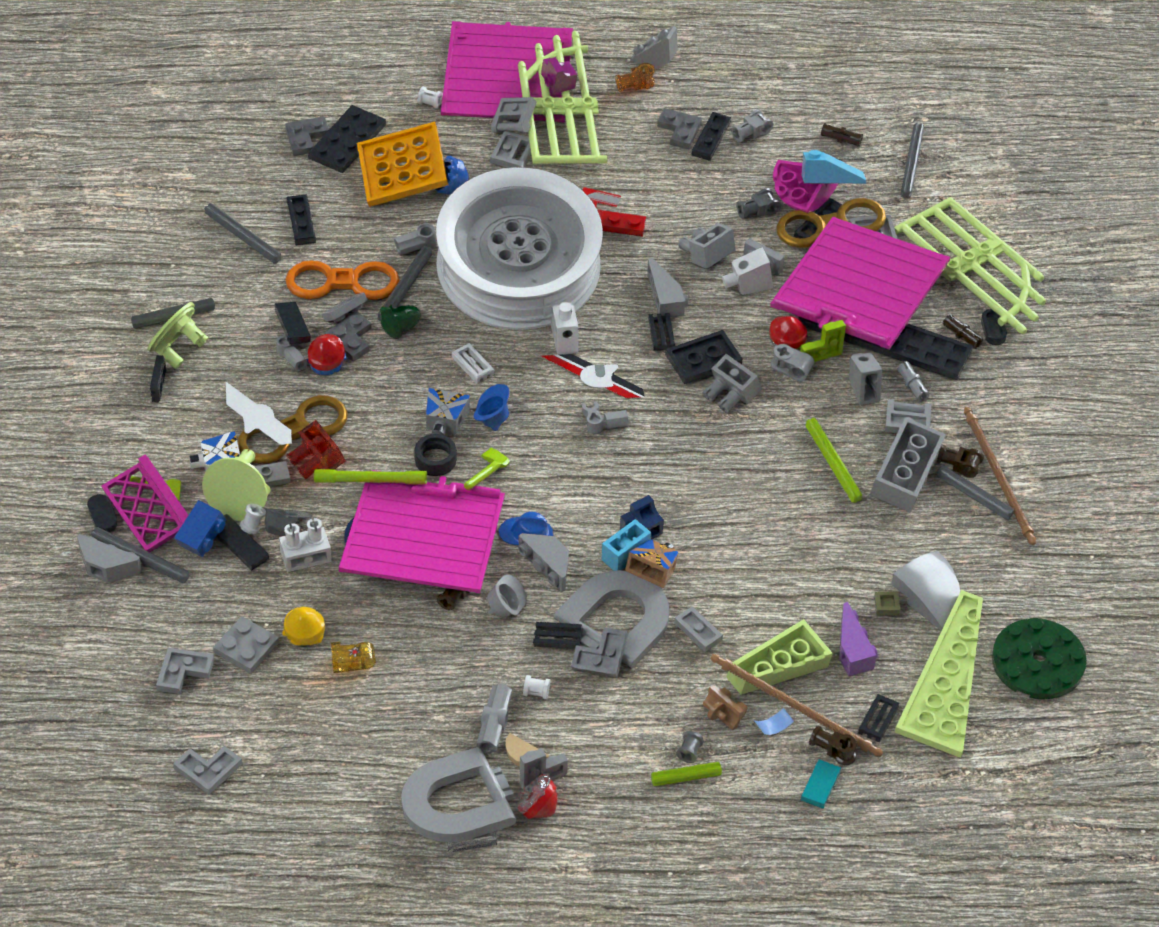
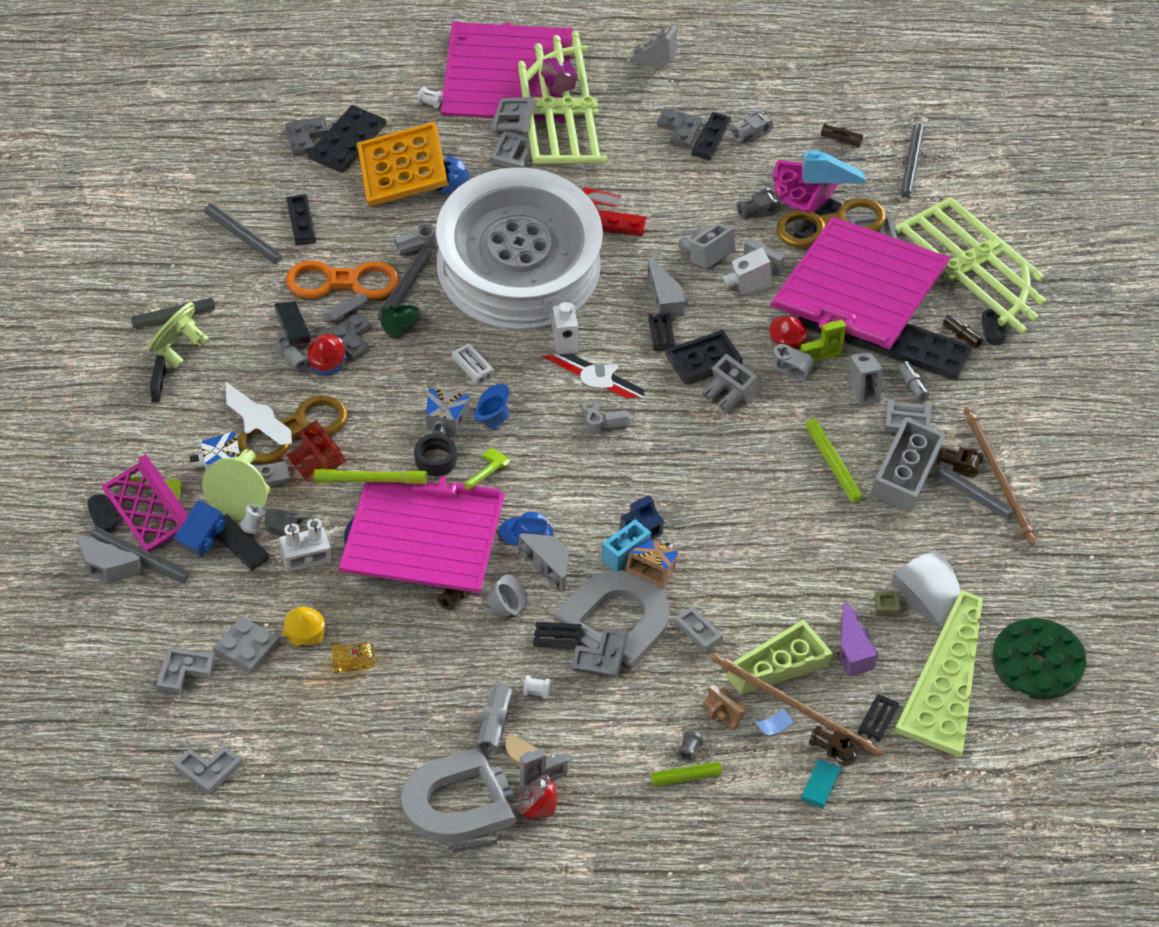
clear orange connector [615,63,655,92] -> none

